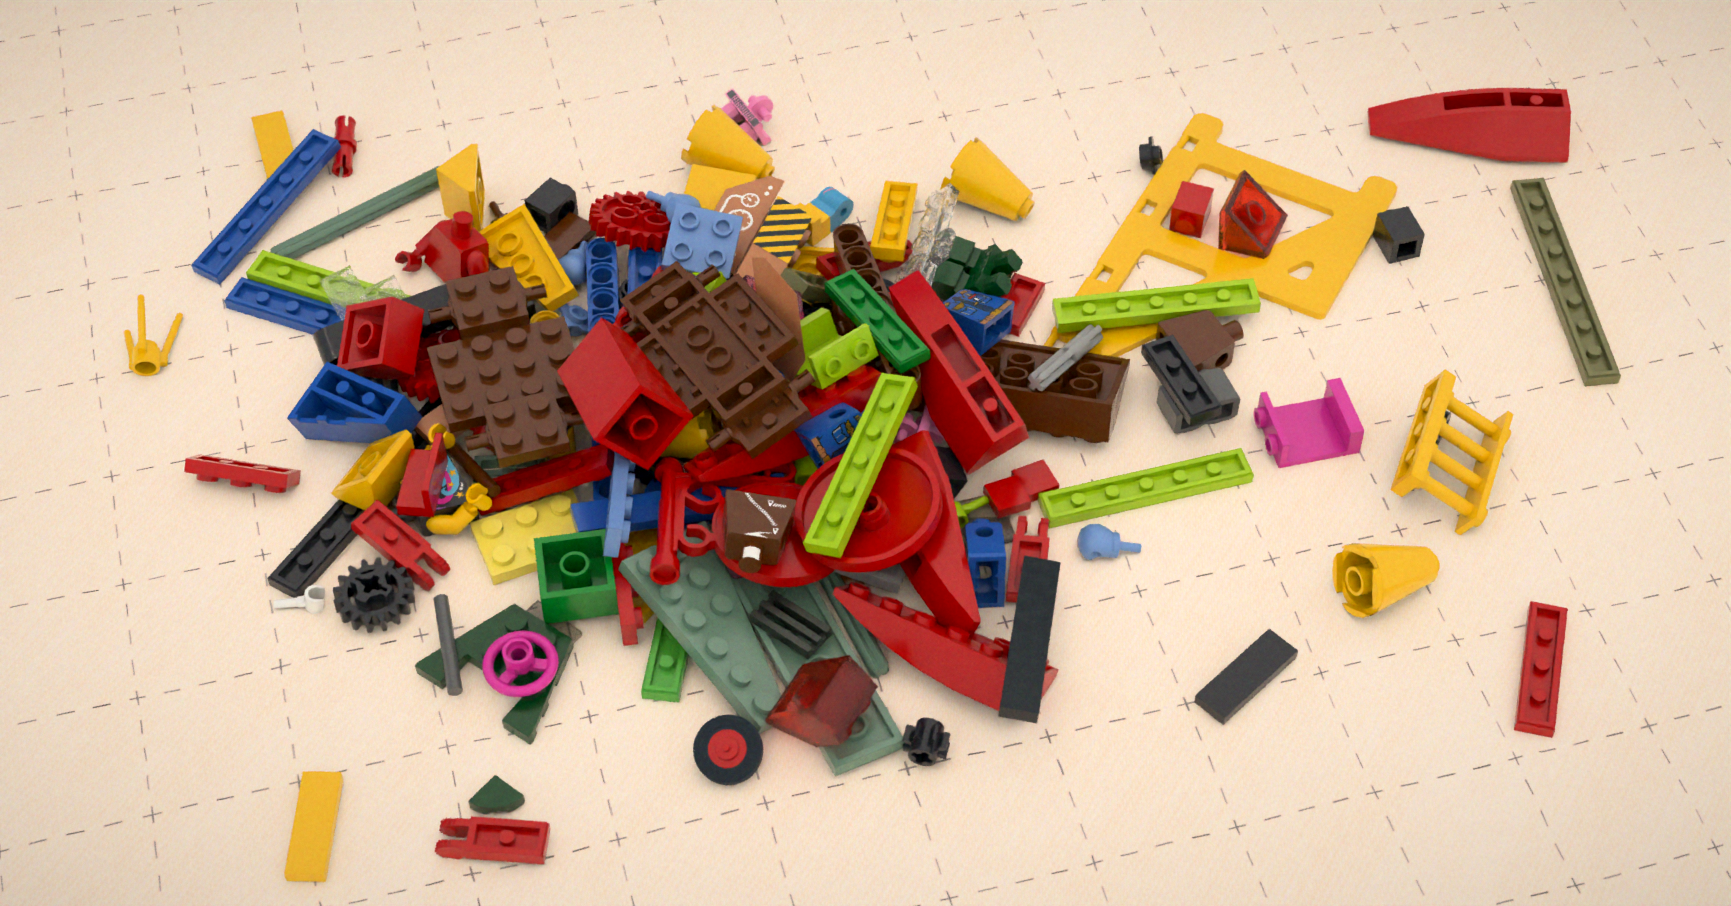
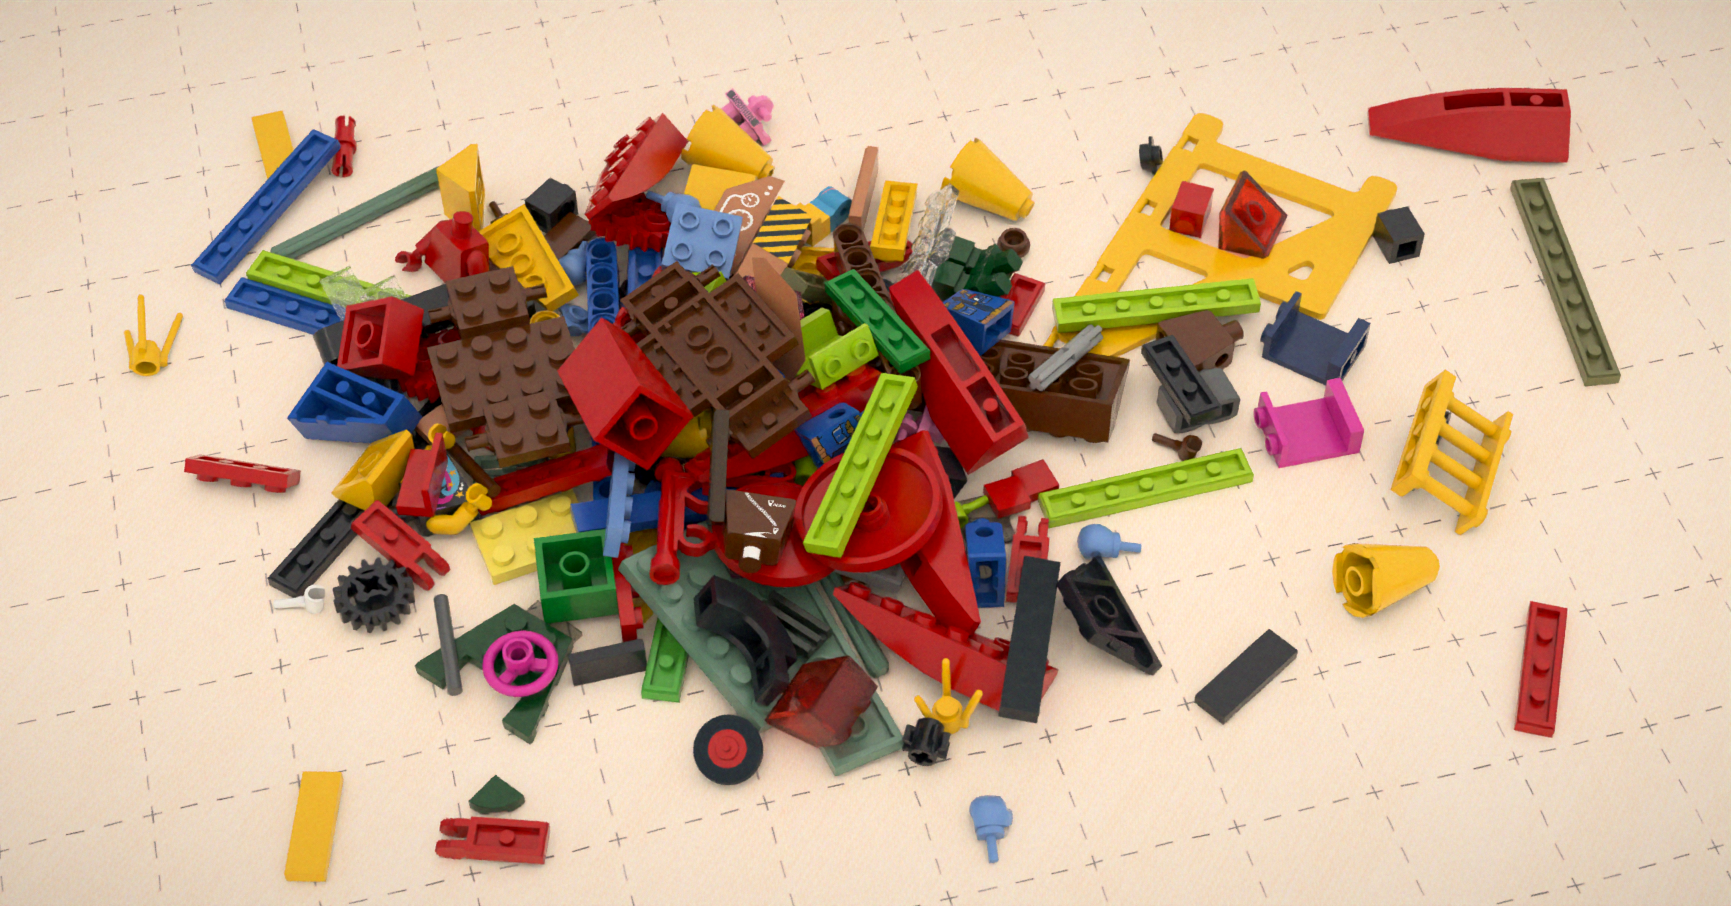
none -> black tile [568,639,647,686]
none -> red wedge [584,113,689,220]
none -> black arch [693,575,798,706]
none -> dark brown tile [707,409,730,526]
none -> nougat tile [849,146,879,232]
none -> yellow plant [914,658,983,734]
none -> medium blue piece [969,795,1013,863]
none -> reddish brown plate [997,228,1030,258]
none -> black wing [1056,555,1162,675]
none -> reddish brown hand [1152,433,1202,461]
none -> dark blue panel [1260,291,1371,386]

